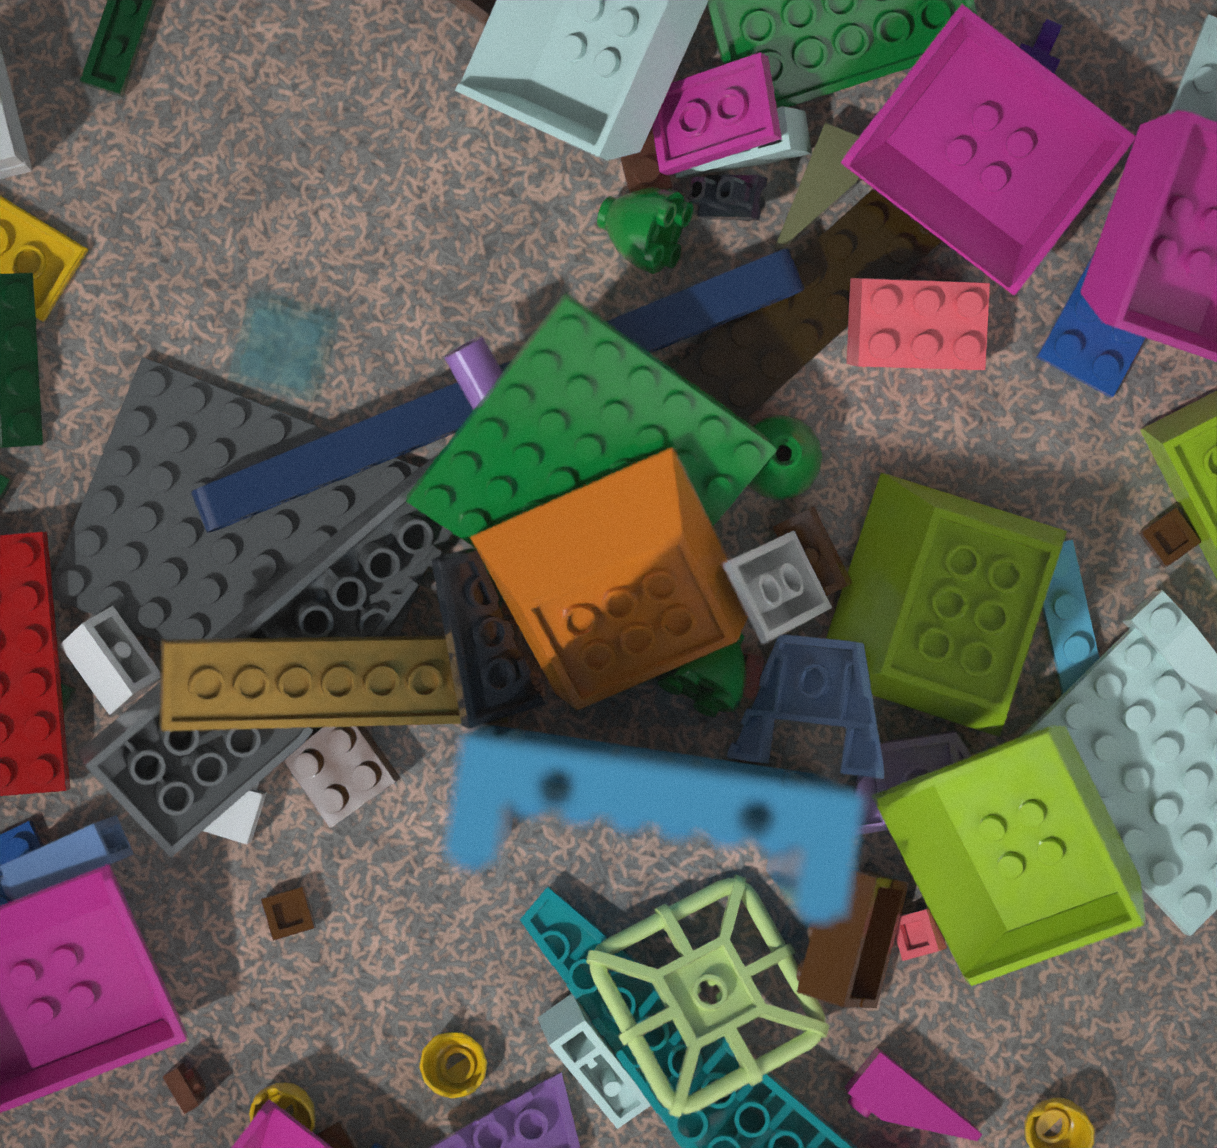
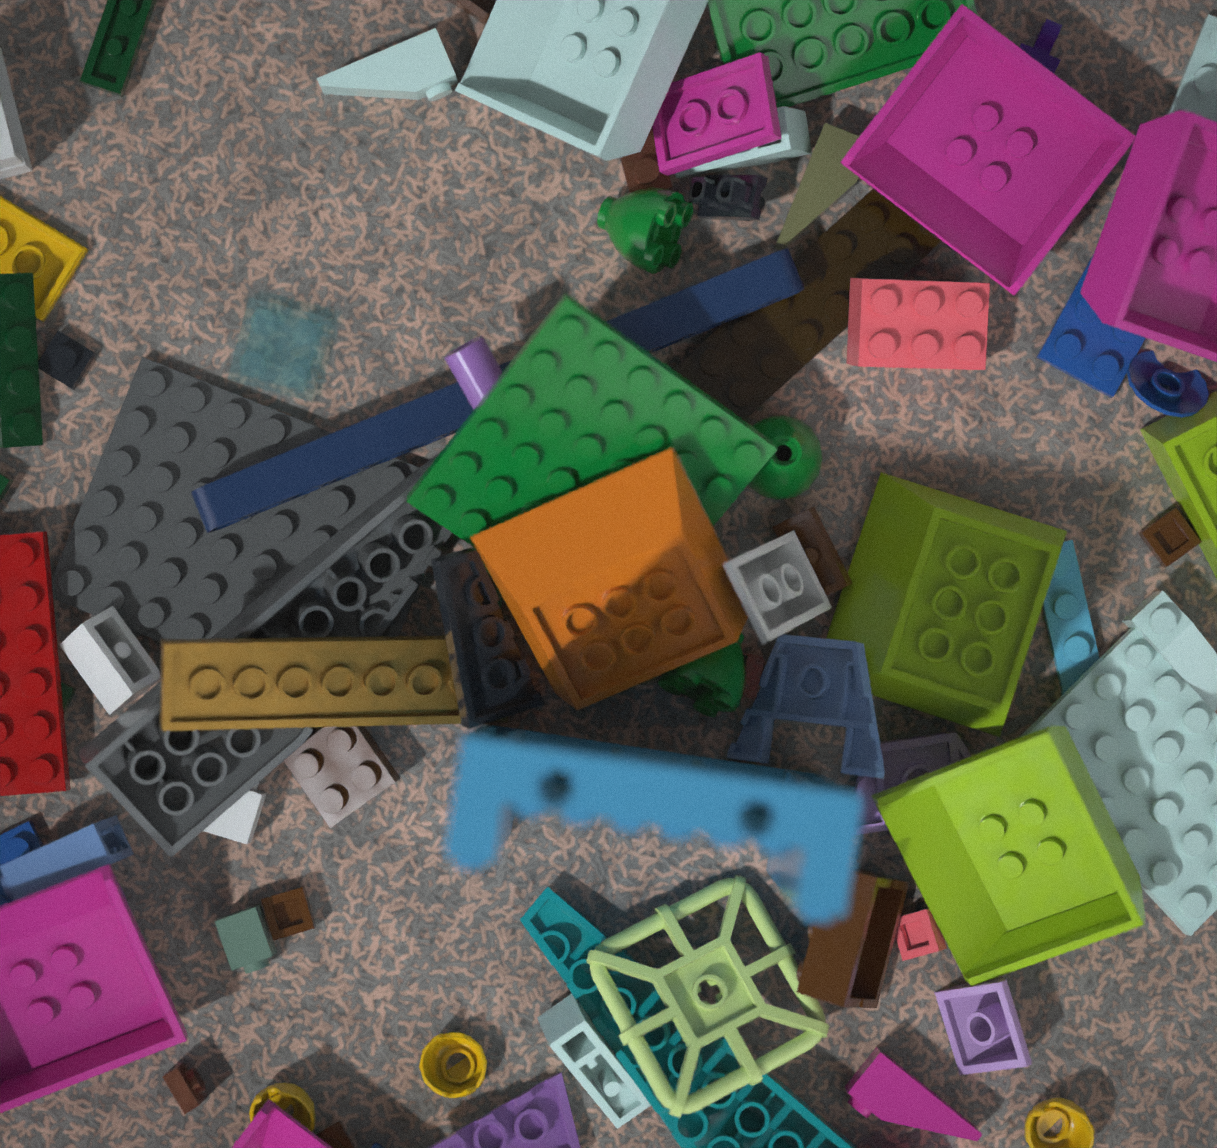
none -> black plate [38,330,96,390]
none -> sand green brick [214,904,277,974]
none -> light aqua slope [317,28,458,101]
none -> lavender slope [935,976,1032,1075]
none -> blue dish [1127,350,1209,418]

